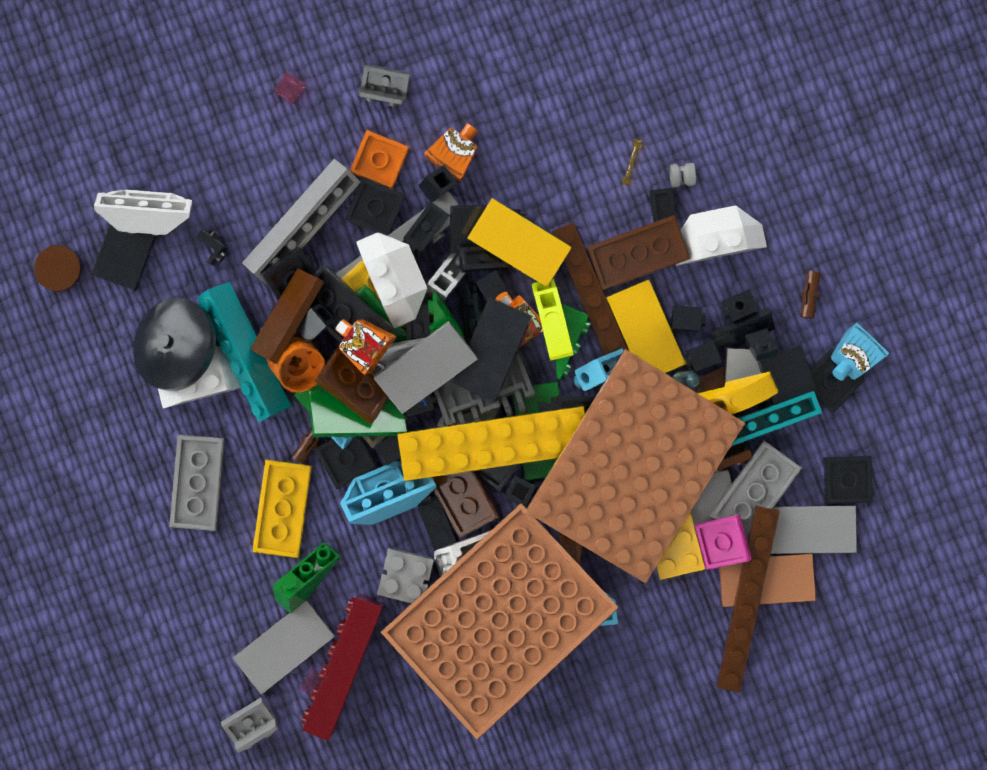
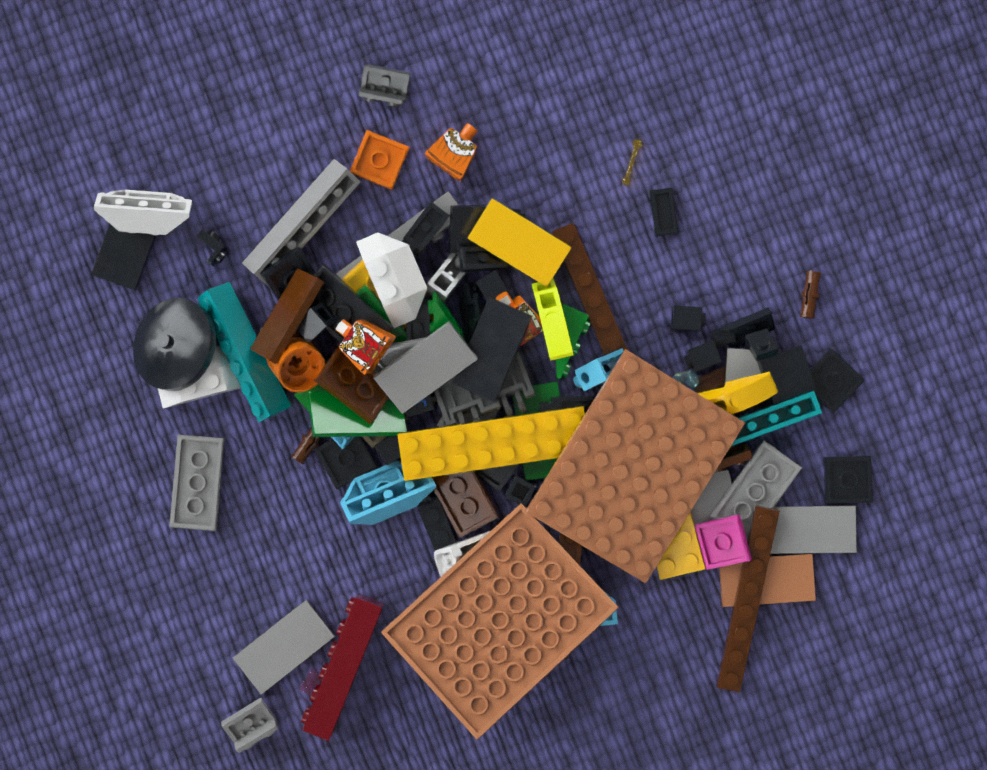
reddish brown tile [34,245,82,292] -> none
yellow tile [252,459,312,558] -> none
clear pink tile [273,71,306,104] -> none
green slope [273,542,340,614] -> none
black plate [345,177,406,236] -> none
light grey piece [377,547,434,603] -> none
black brick [419,165,458,202] -> none
reddish brown tile [587,215,690,290] -> none
yellow tile [606,279,686,373] -> none
light grey wheel [670,163,696,188] -> none
white wedge [676,205,767,266] -> none
black brick [720,289,759,323] -> none
medium azure torso [831,323,889,381] -> none

